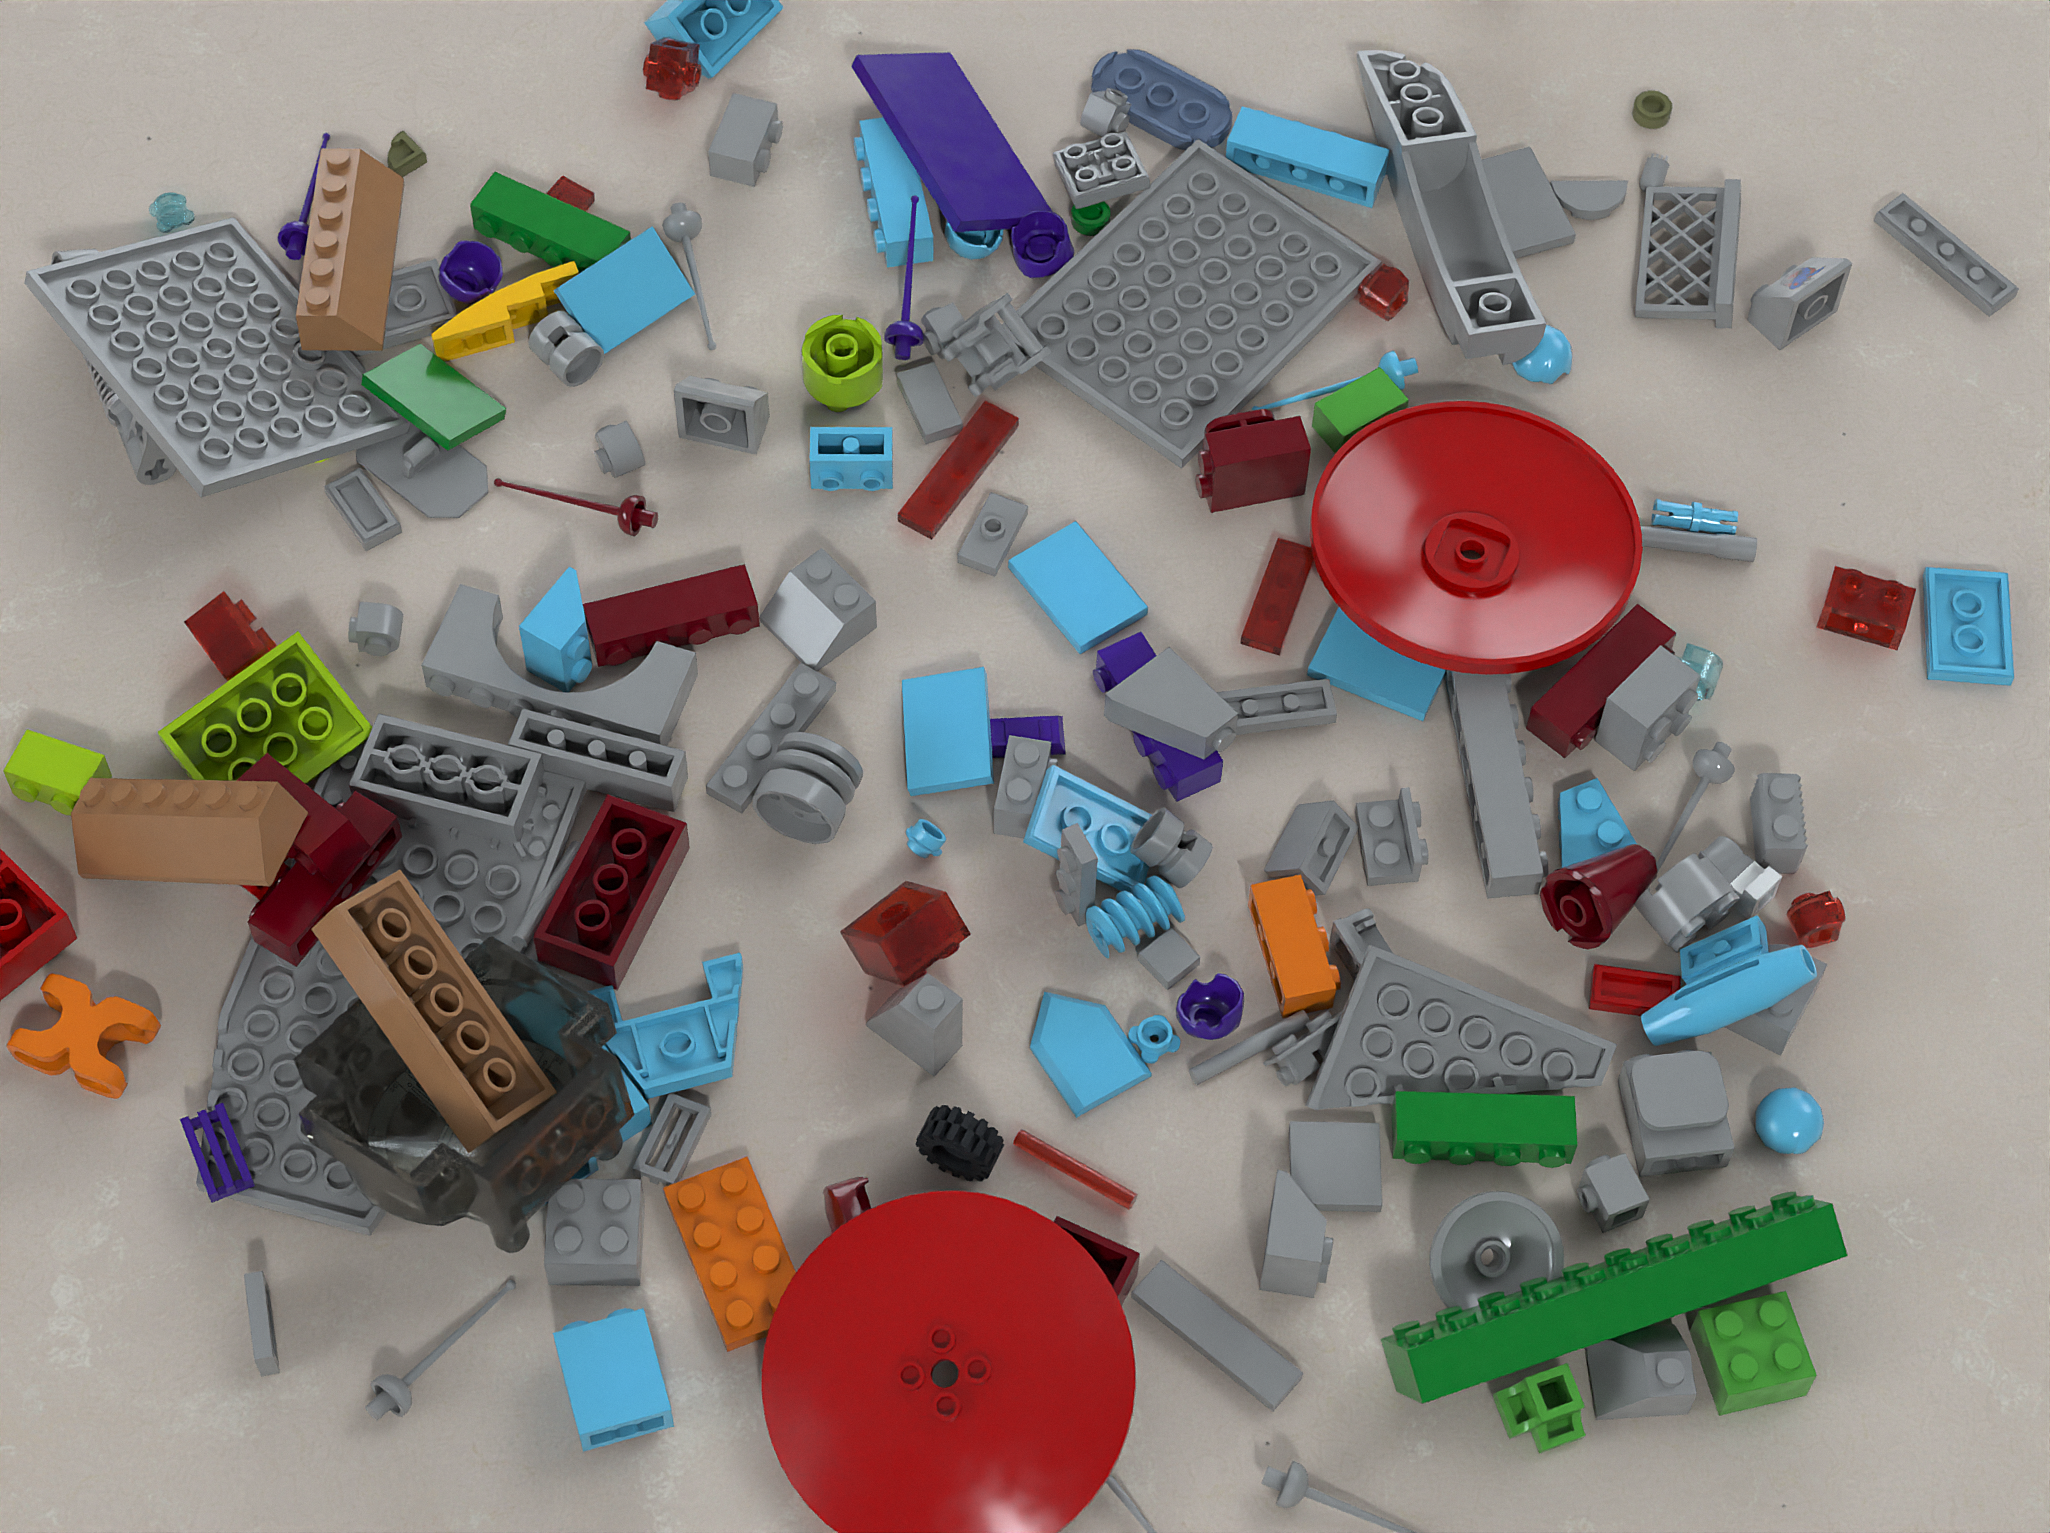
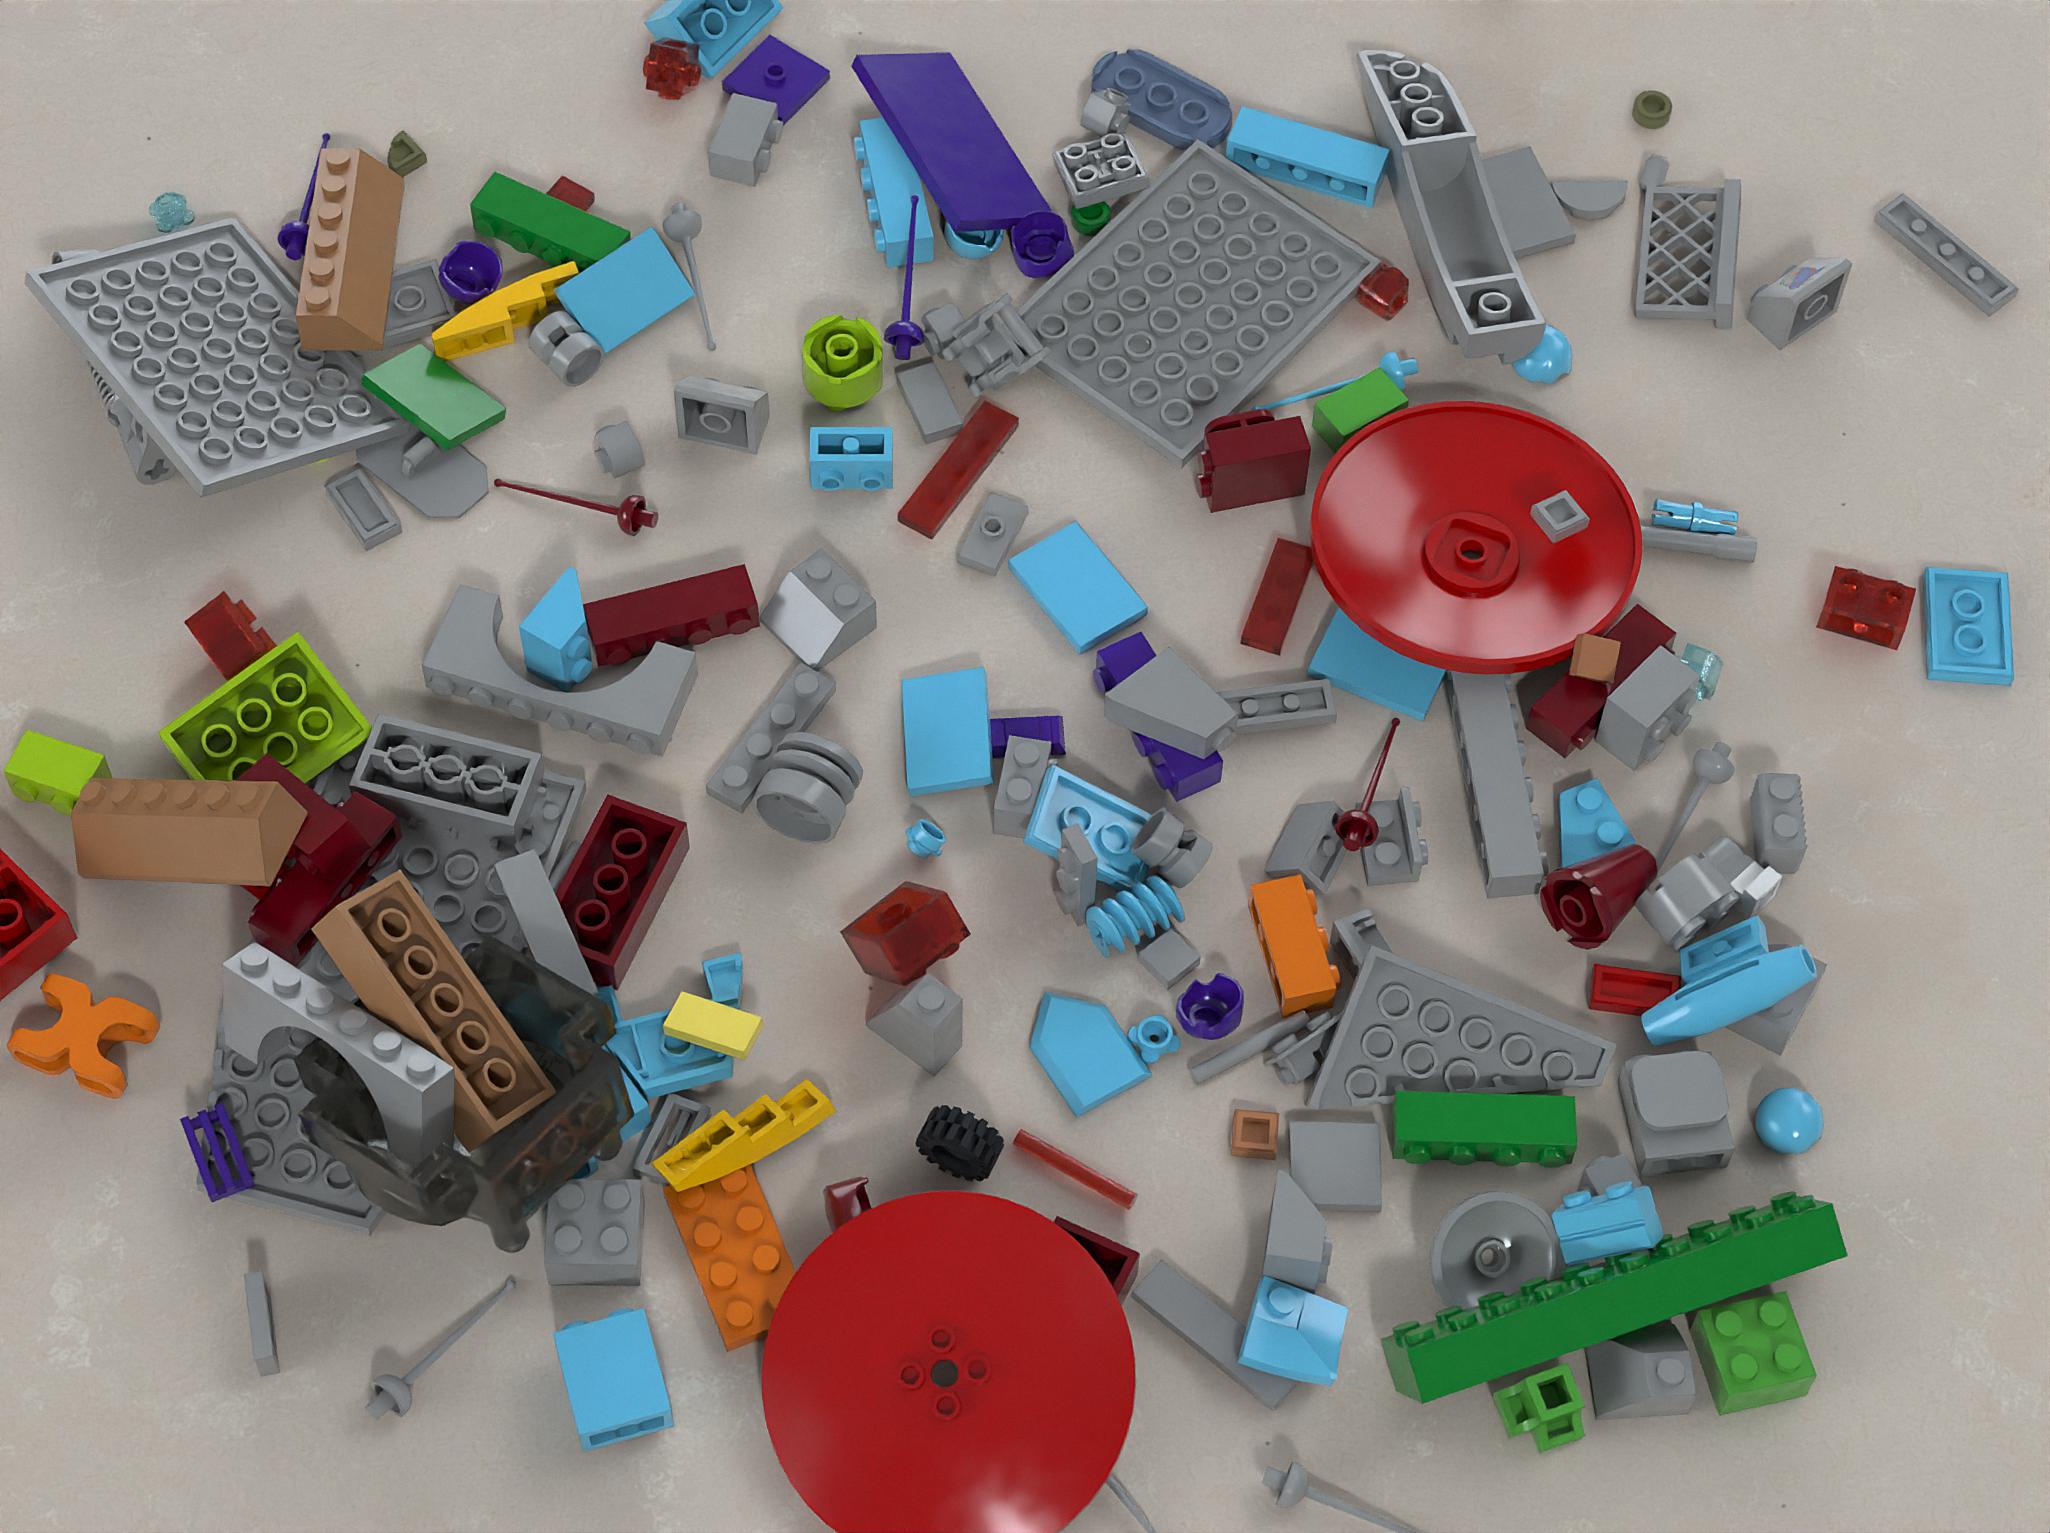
light grey plate [348,602,403,656] -> none
light grey brick [508,709,688,812] -> none
clear red plate [1786,891,1846,948] -> none
none -> light grey arch [222,942,454,1172]
none -> light grey tile [494,849,600,1016]
none -> yellow slope [652,1079,836,1192]
none -> light yellow tile [663,991,763,1060]
none -> dark purple plate [722,35,830,126]
none -> nougat tile [1231,1109,1279,1160]
none -> medium azure plate [1237,1275,1349,1386]
none -> dark red sword [1335,718,1400,852]
none -> light grey tile [1530,490,1590,543]
none -> medium azure brick [1552,1181,1664,1265]
none -> nougat tile [1569,633,1621,684]

